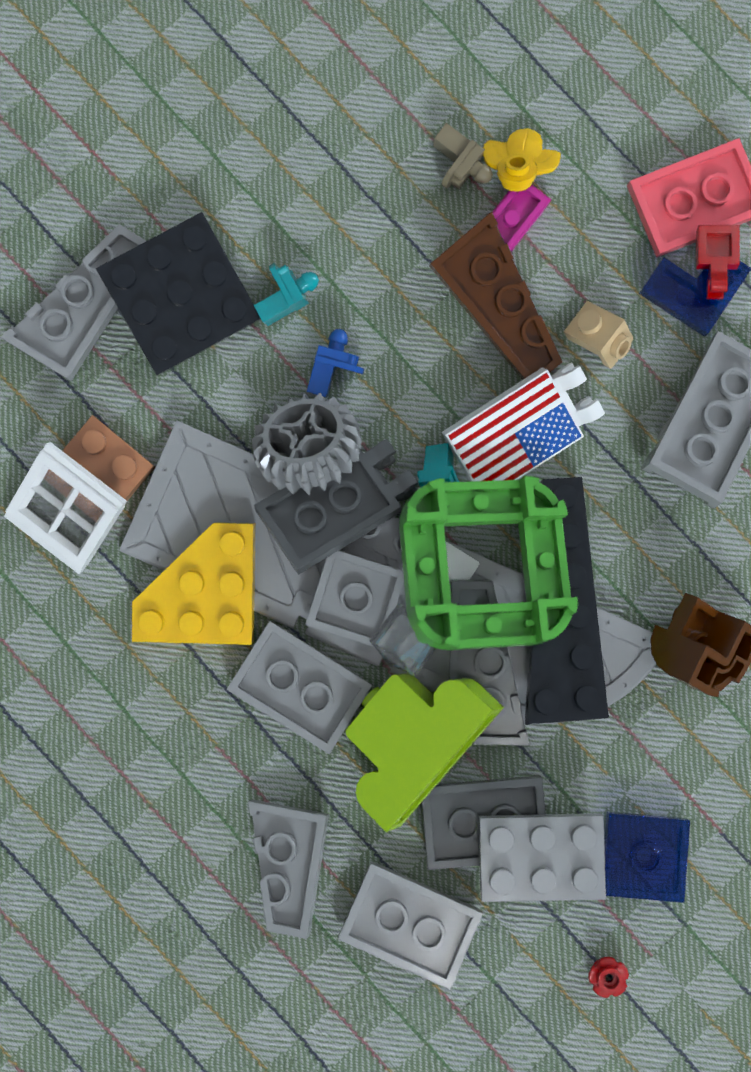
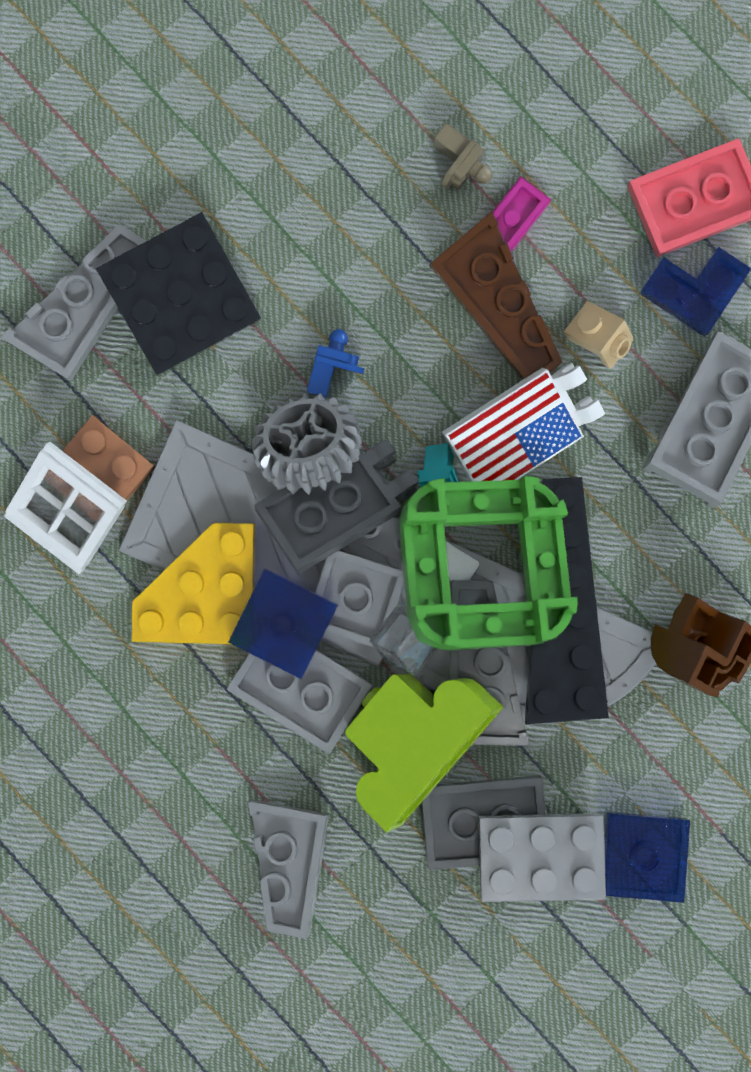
teal piece [254,263,319,326] -> none
light grey plate [338,861,483,990] -> none
yellow plate [483,128,561,192] -> none
red plate [588,957,629,998] -> none
red plate [696,225,740,299] -> none
none -> clear blue plate [228,568,339,679]

